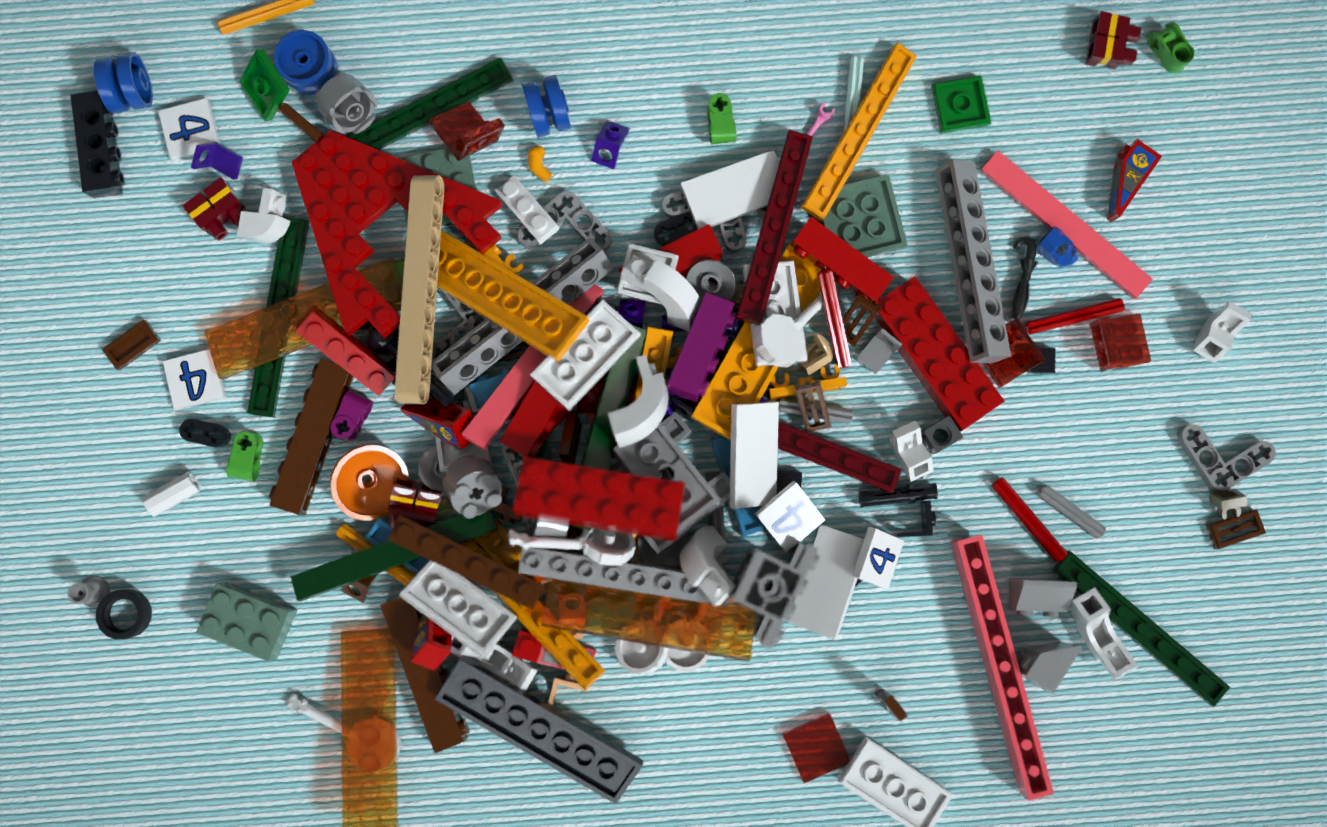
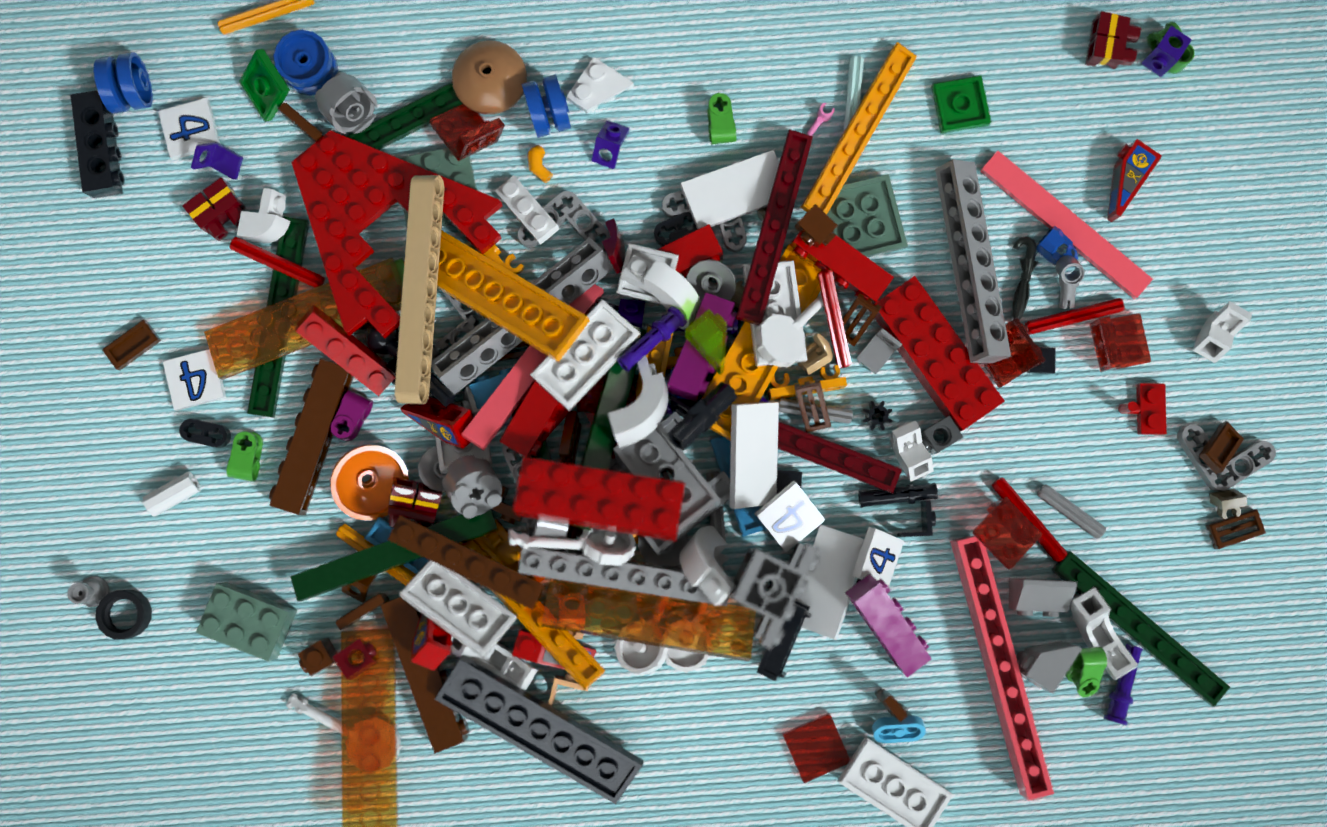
none -> red axle [229,237,325,289]
none -> reddish brown brick [298,637,337,676]
none -> dark red brick [332,638,378,680]
none -> reddish brown tile [335,593,390,630]
none -> medium nougat dish [452,40,527,115]
none -> white wing [566,57,634,113]
none -> dark red slope [602,218,625,275]
none -> dark purple pin [617,306,687,372]
none -> black piece [667,381,737,451]
none -> clear neon green slope [685,309,727,375]
none -> black container [757,600,812,681]
none -> reddish brown brick [794,204,838,248]
none -> magenta brick [845,574,932,678]
none -> black gear [861,401,893,432]
none -> medium azure plate [872,715,926,743]
none -> clear red bracket [972,497,1043,569]
none -> light grey pin [1055,255,1085,309]
none -> bright green piece [1065,646,1107,697]
none -> dark purple pin [1103,644,1143,726]
none -> red plate [1118,383,1167,435]
none -> dark purple bracket [1141,26,1192,77]
none -> reddish brown tile [1199,421,1244,474]

